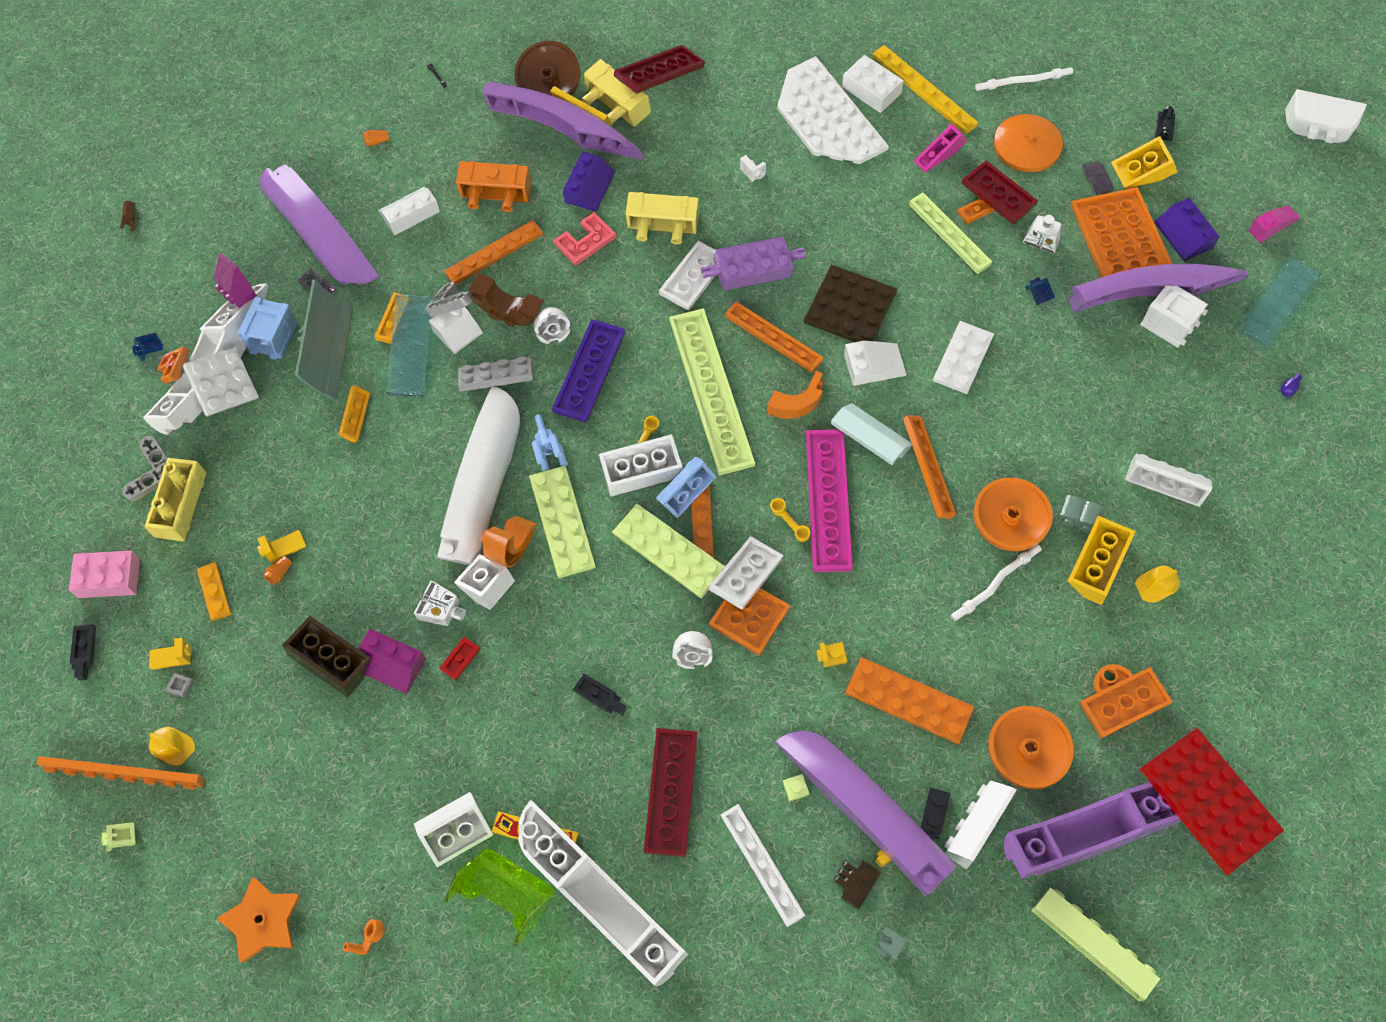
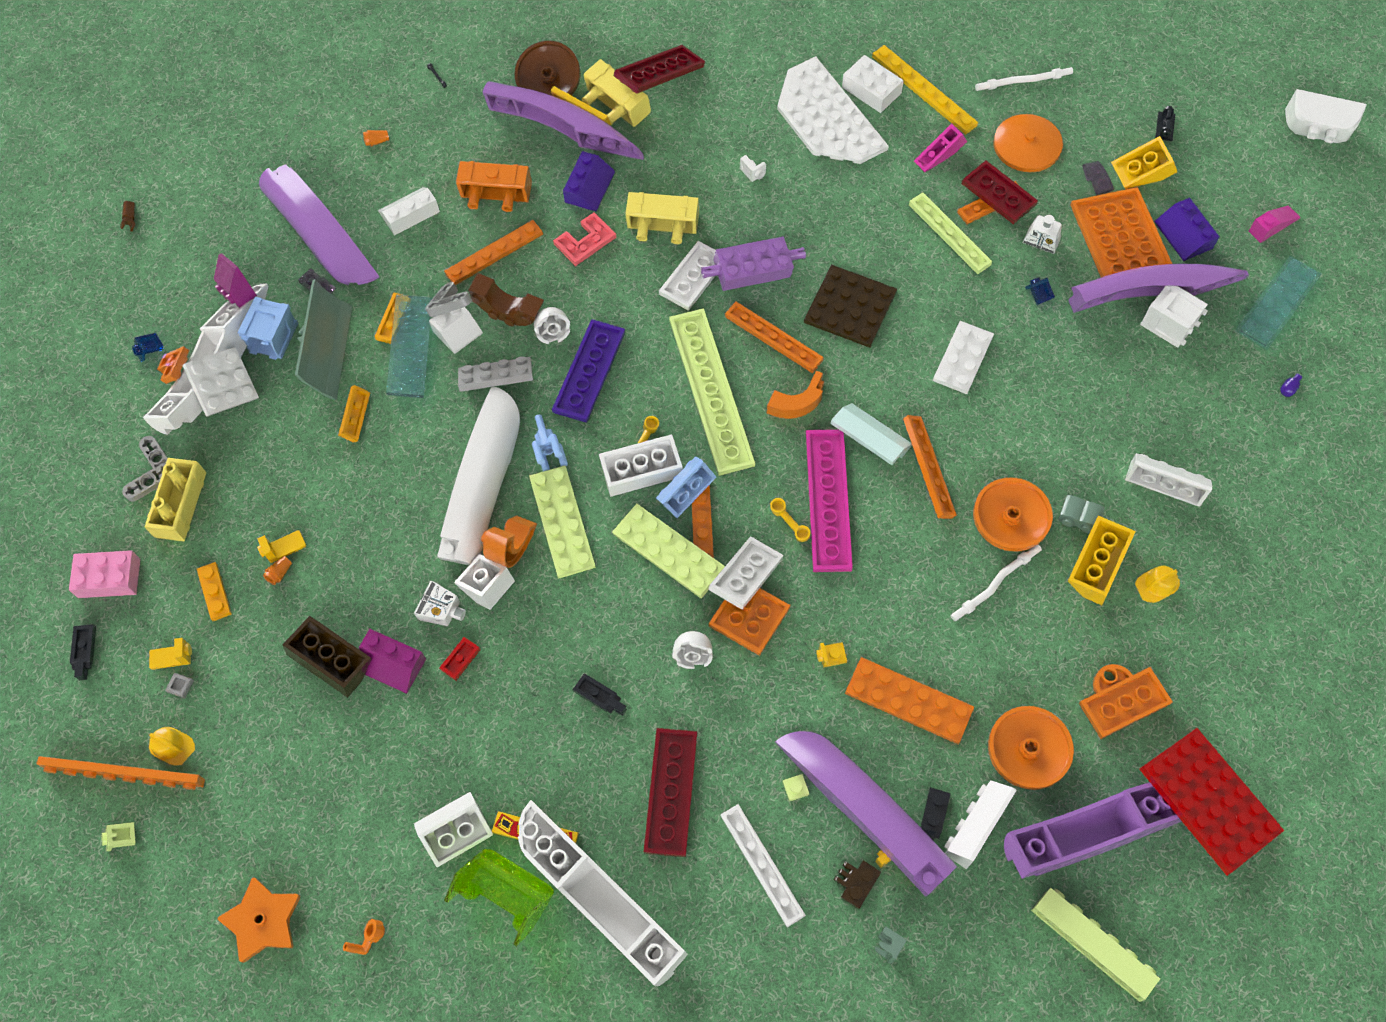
white slope [844,341,907,386] -> none

